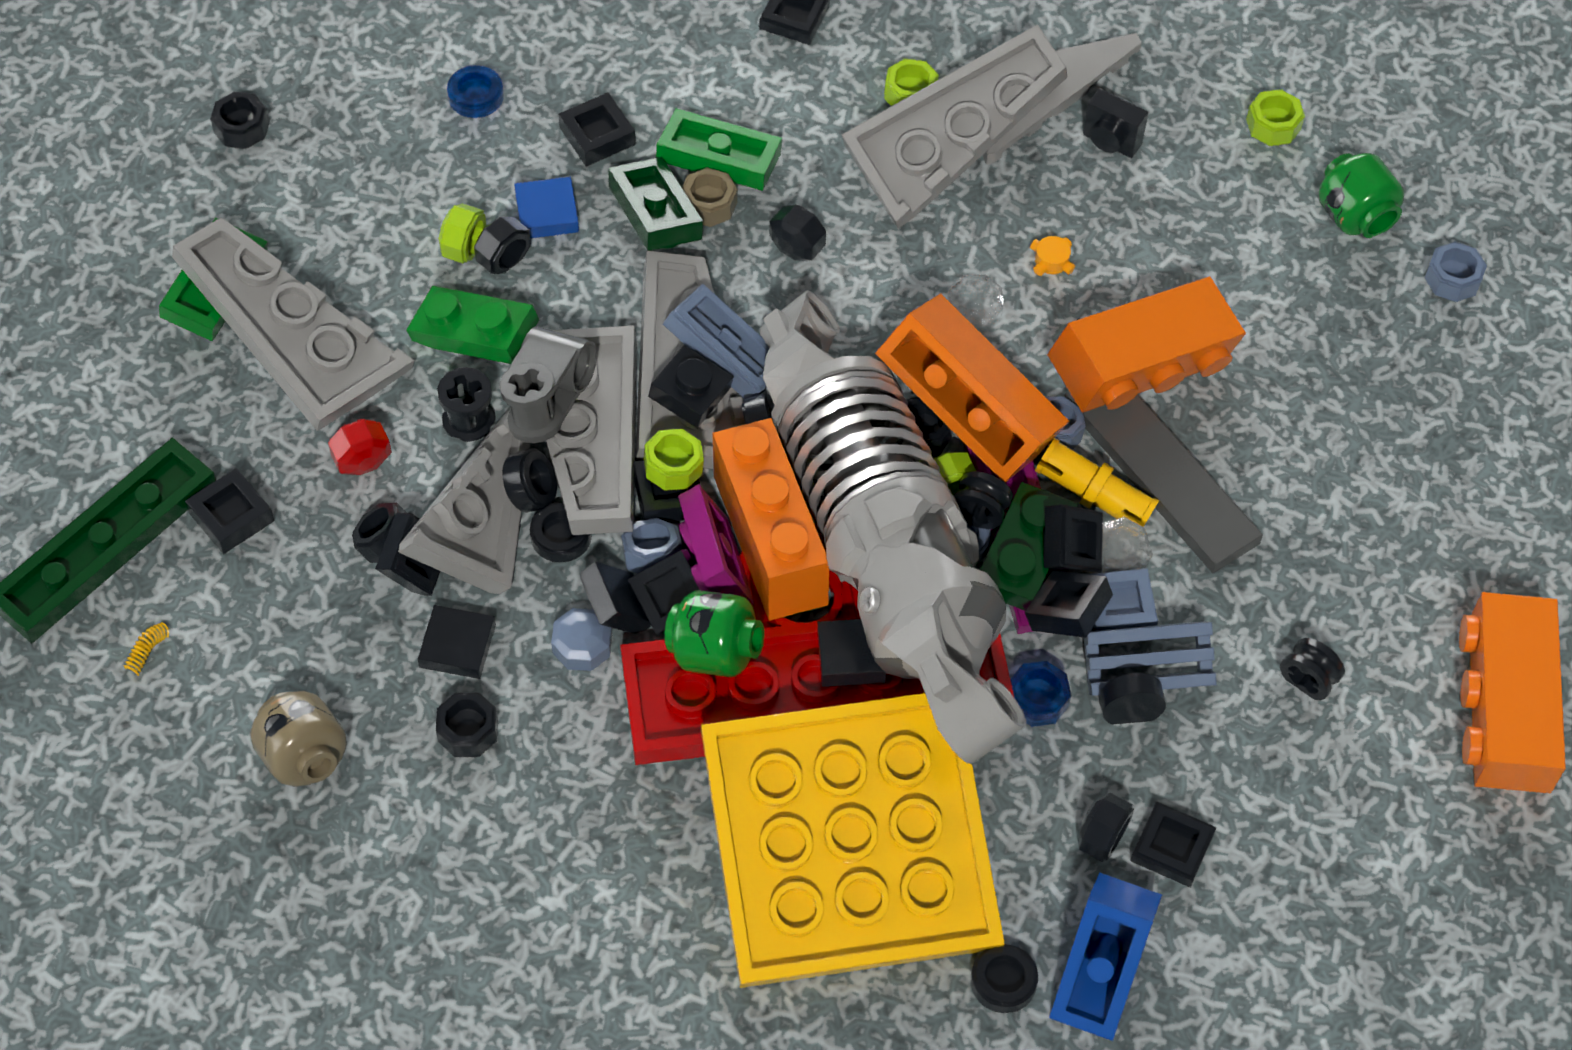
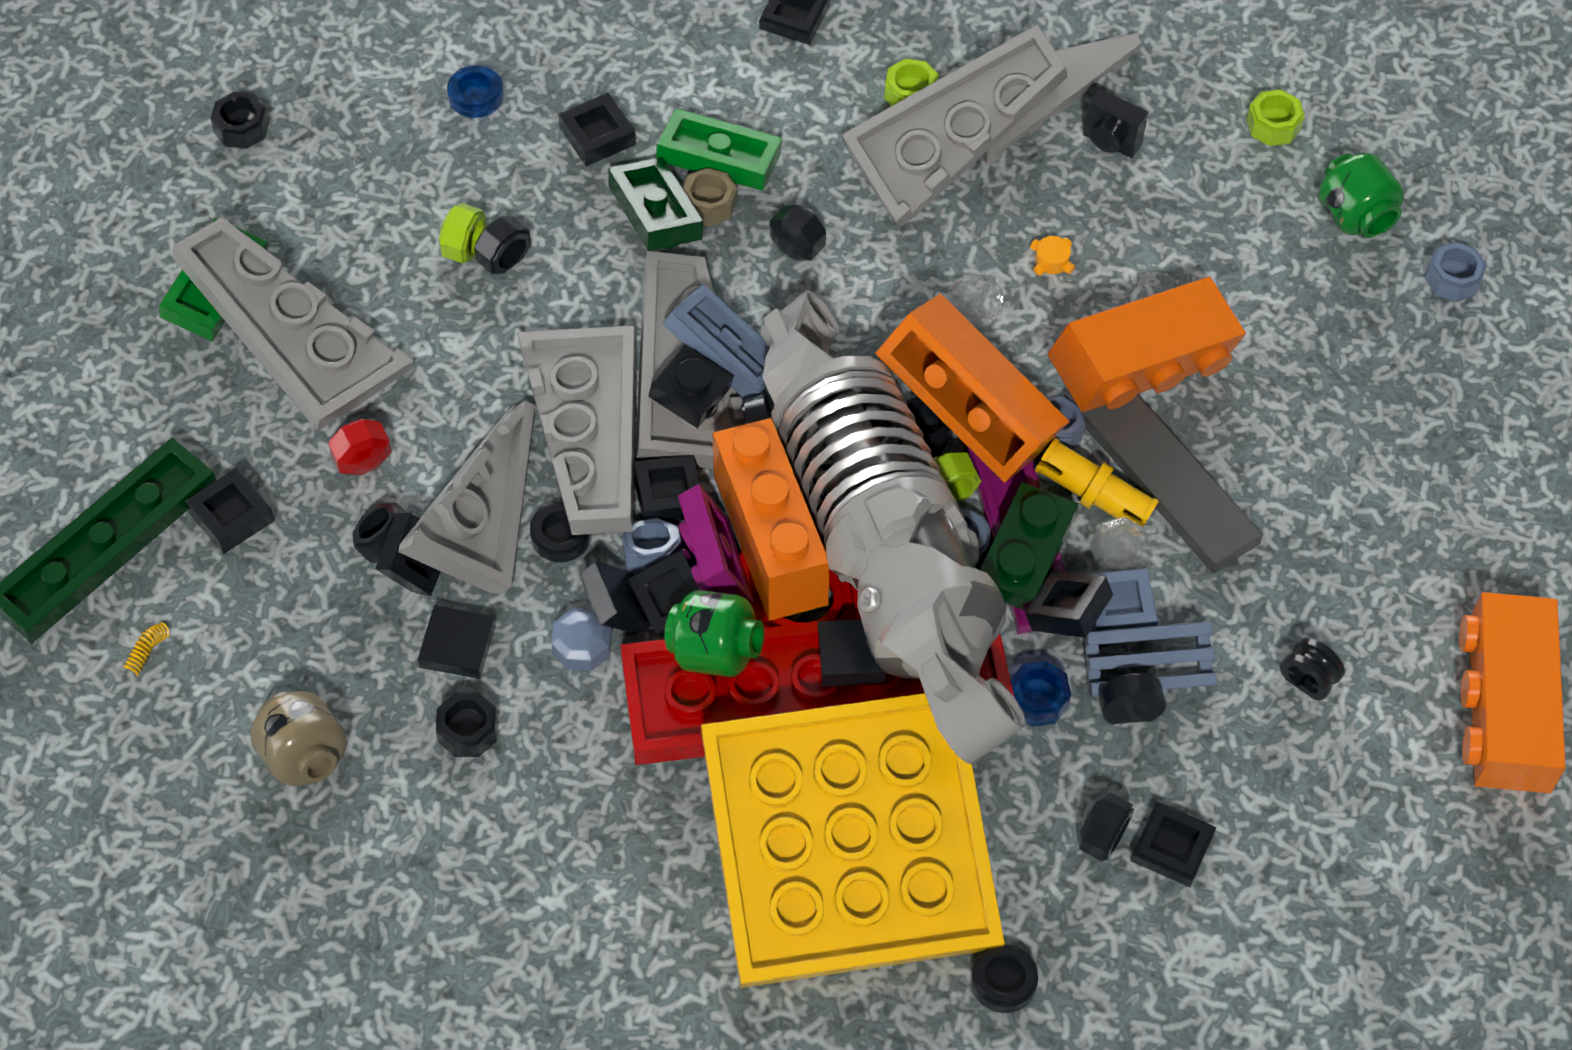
green plate [406,286,539,364] -> none
black bush [437,367,496,442] -> none
dark grey piece [499,326,597,443] -> none
black tile [502,448,557,513] -> none
blue tile [514,177,579,239] -> none
lime tile [644,429,704,490] -> none
black bush [953,471,1013,529] -> none
black tile [1044,504,1103,574] -> none
blue slope [1049,872,1162,1041] -> none

